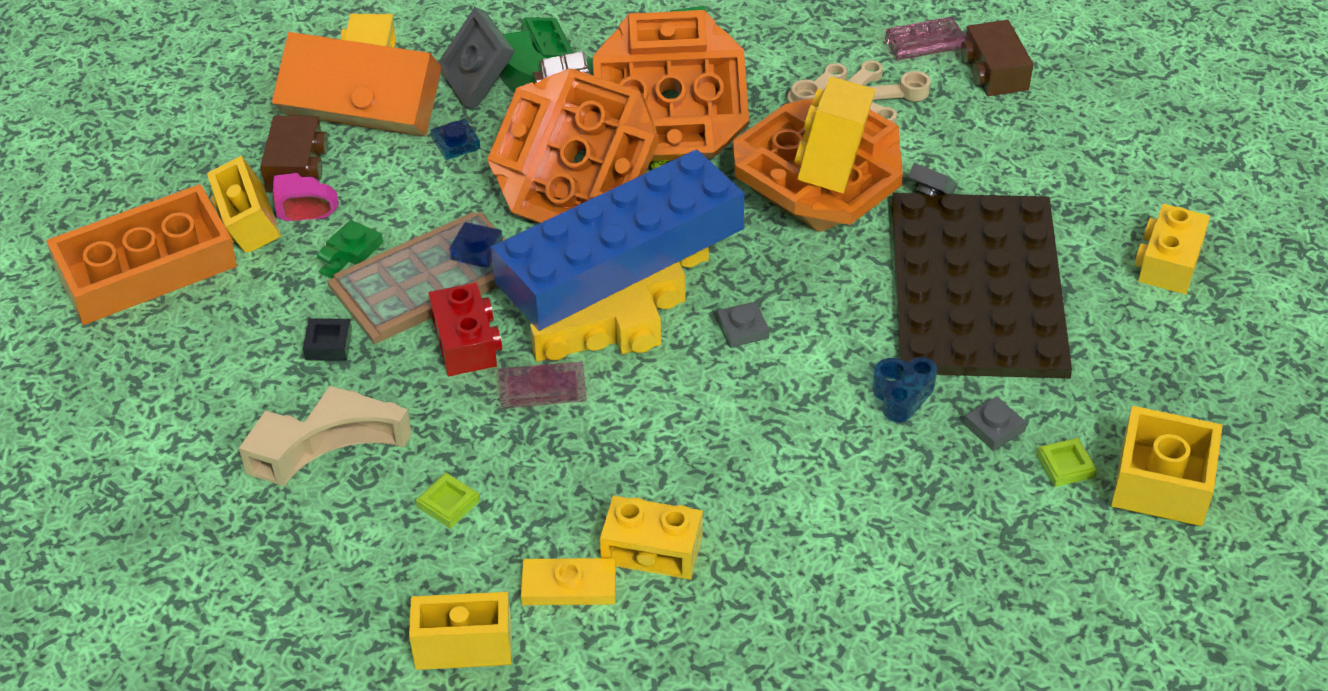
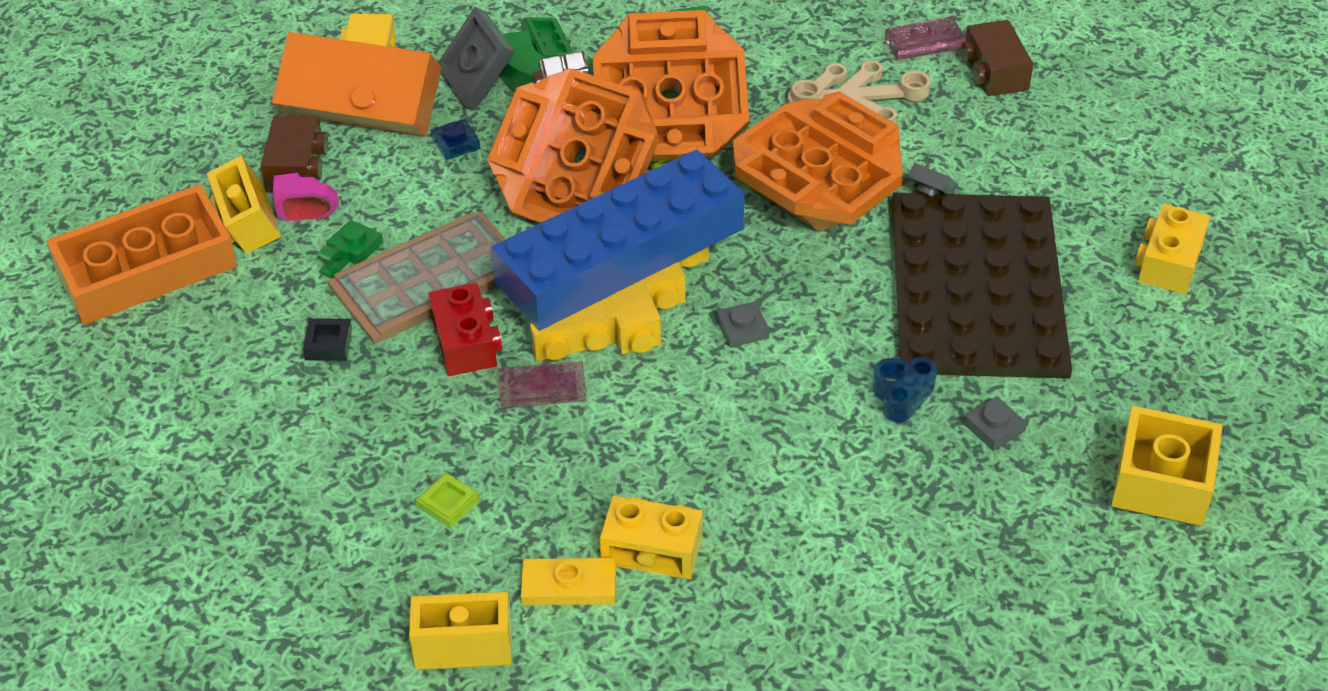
tan arch [239,386,412,486] -> none
clear blue plate [449,222,503,268] -> none
yellow brick [794,76,876,194] -> none
lime tile [1036,437,1097,487] -> none

